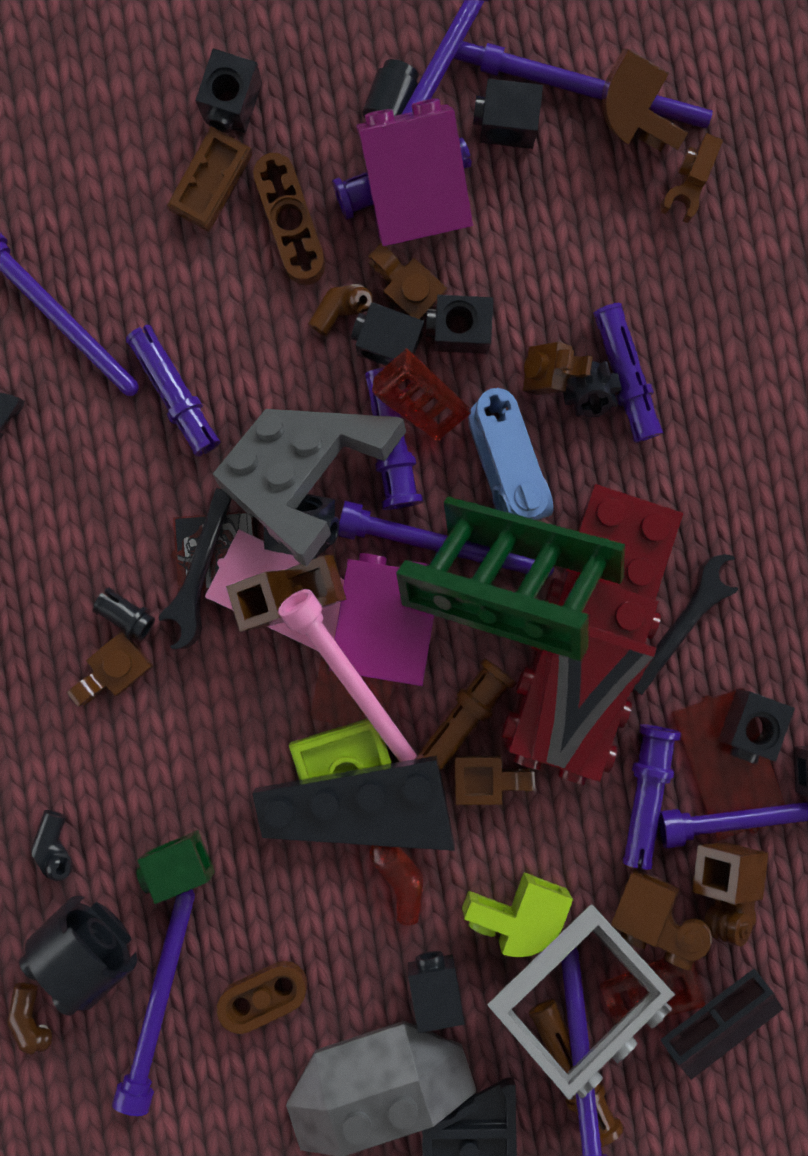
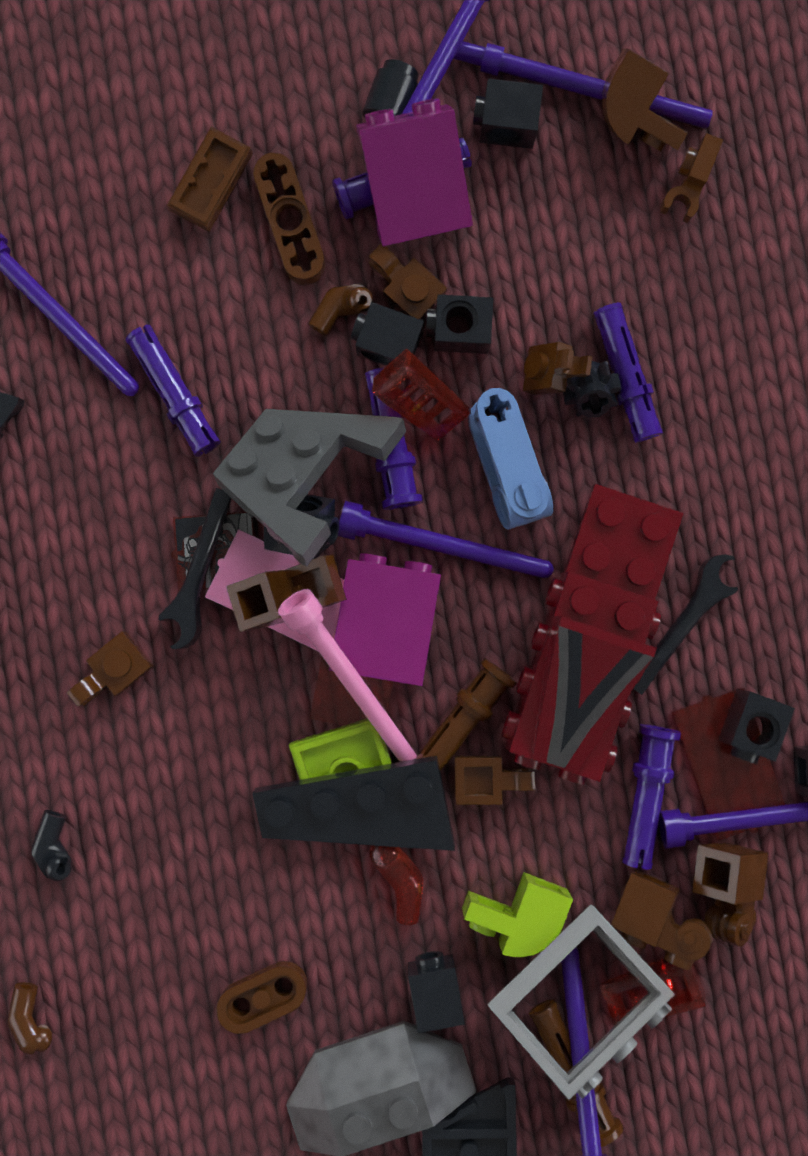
black brick [19,896,138,1016] -> none
black pin [92,587,155,641] -> none
dark purple piece [112,889,195,1116] -> none
dark green brick [136,830,215,904] -> none
black brick [195,48,262,134] -> none
dark green fence [396,496,625,662] -> none
black piece [660,968,783,1080] -> none

